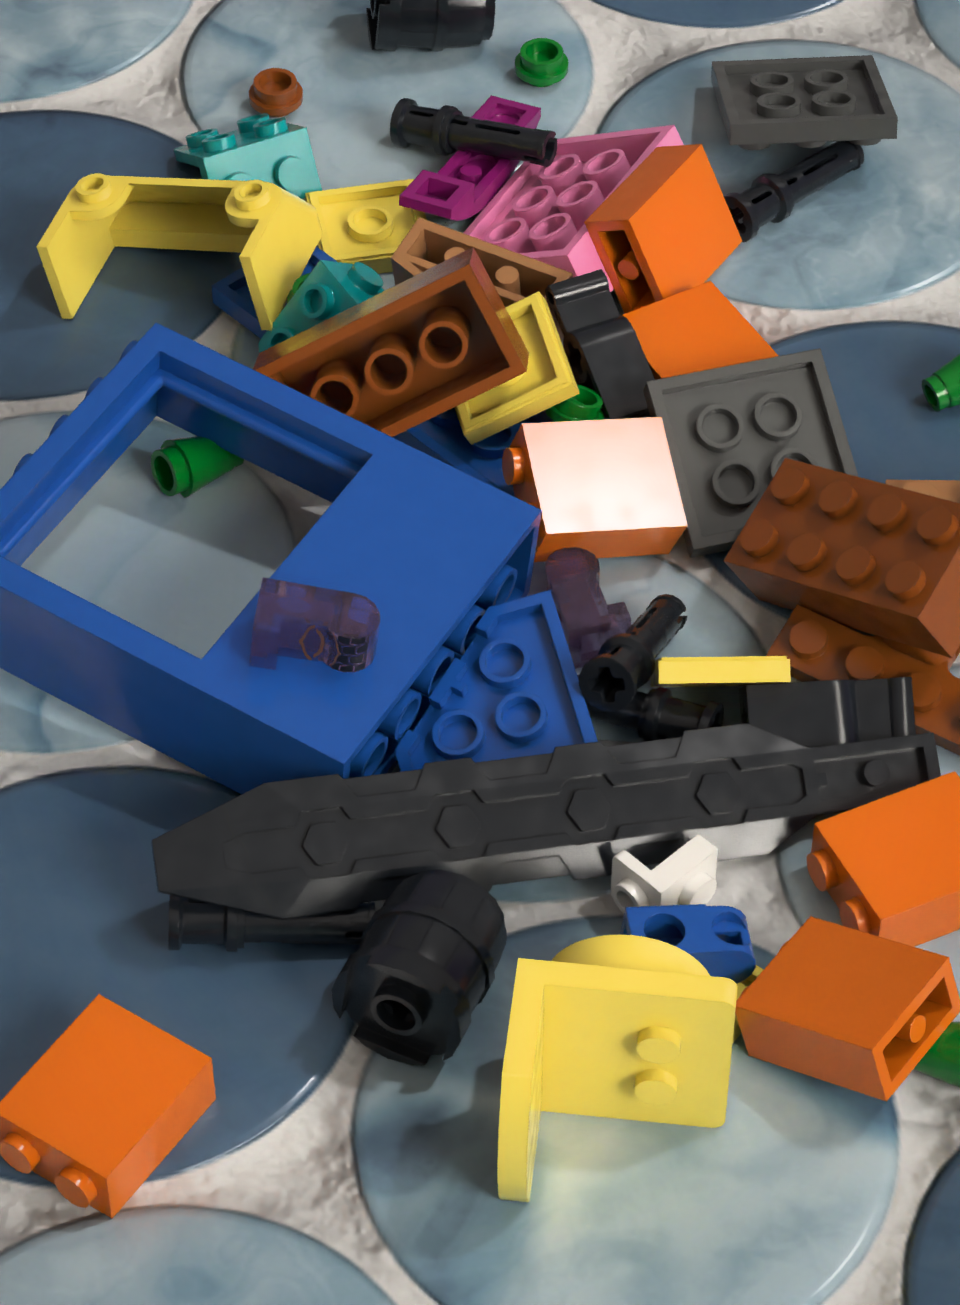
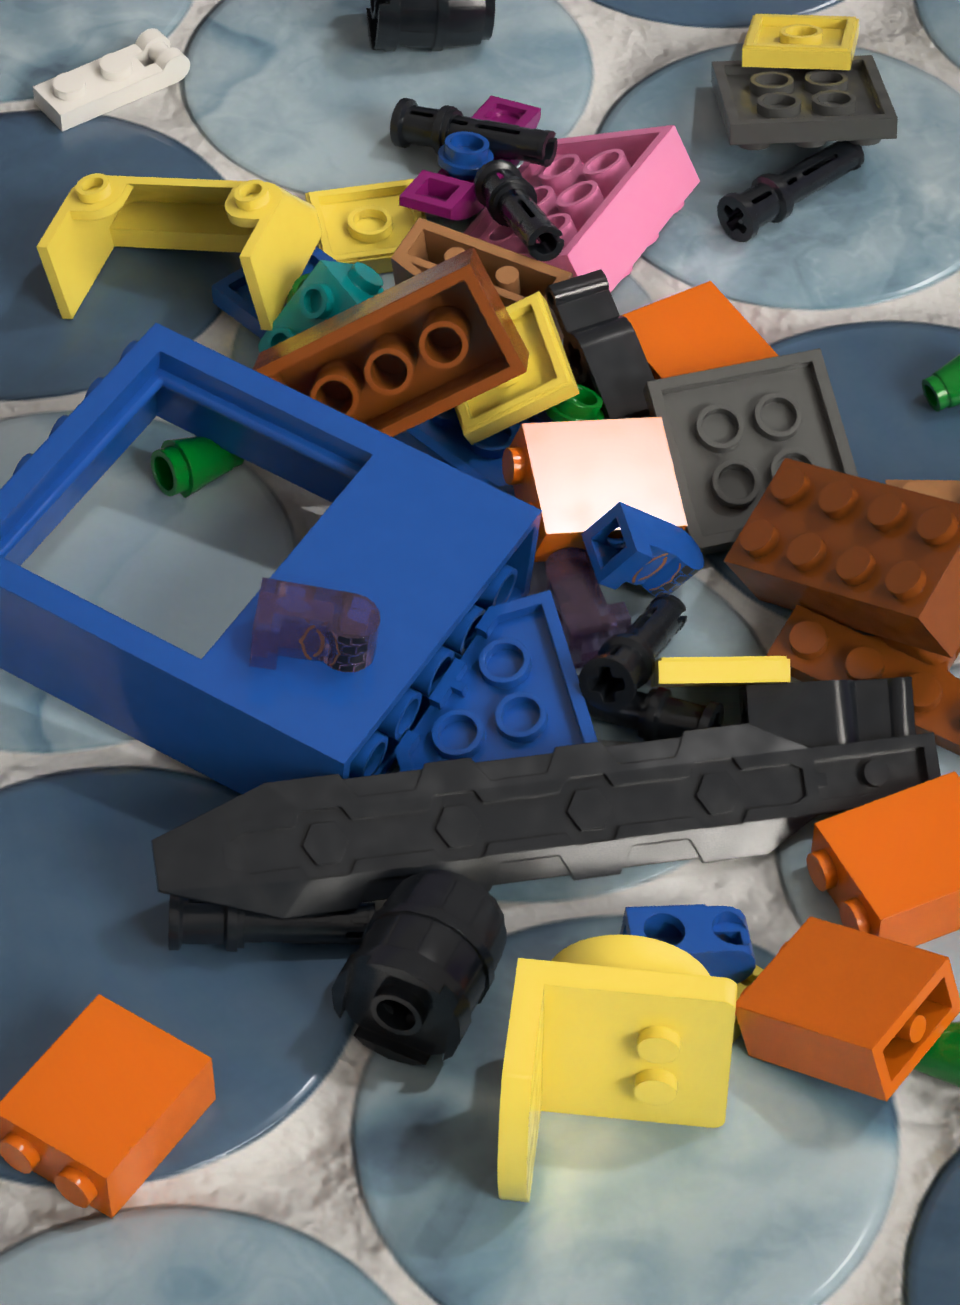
bracket [174,113,322,199] -> none
dark orange plate [249,68,303,118] -> none
green plate [515,38,568,87] -> none
orange brick [584,144,742,314] -> none
white bracket [611,834,718,913] -> none
none -> white plate [33,28,190,132]
none -> blue plate [437,131,494,180]
none -> black pin [473,159,564,261]
none -> blue leg [581,501,704,597]
none -> light yellow tile [742,14,859,70]

